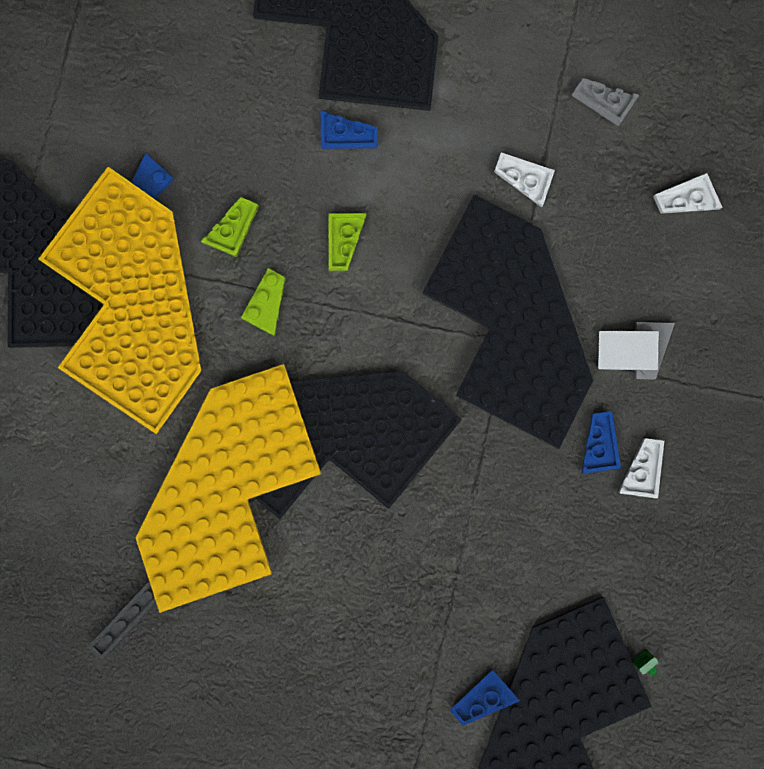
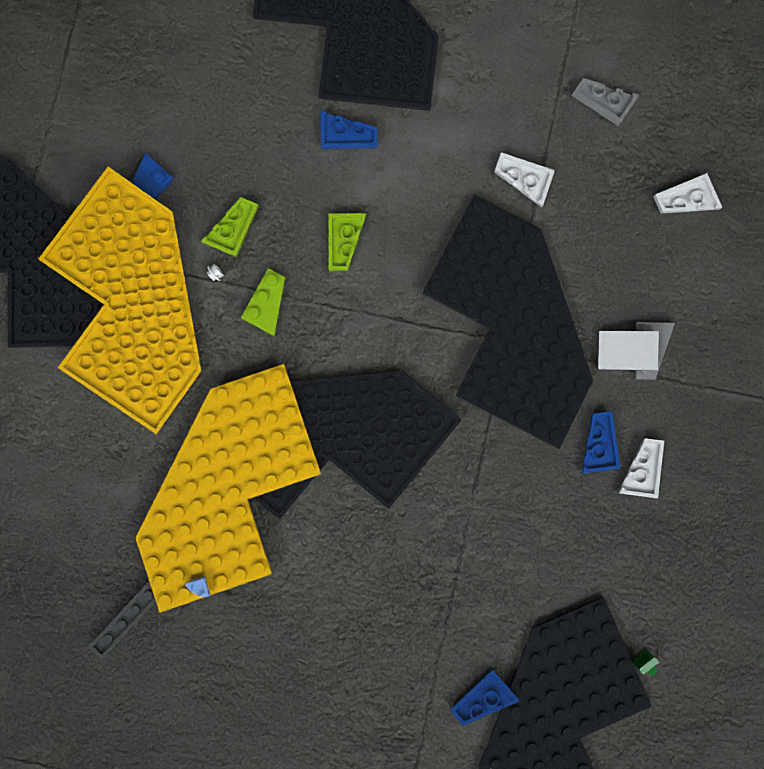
none -> light blue tile [185,576,211,597]
none -> white plate [206,264,224,281]

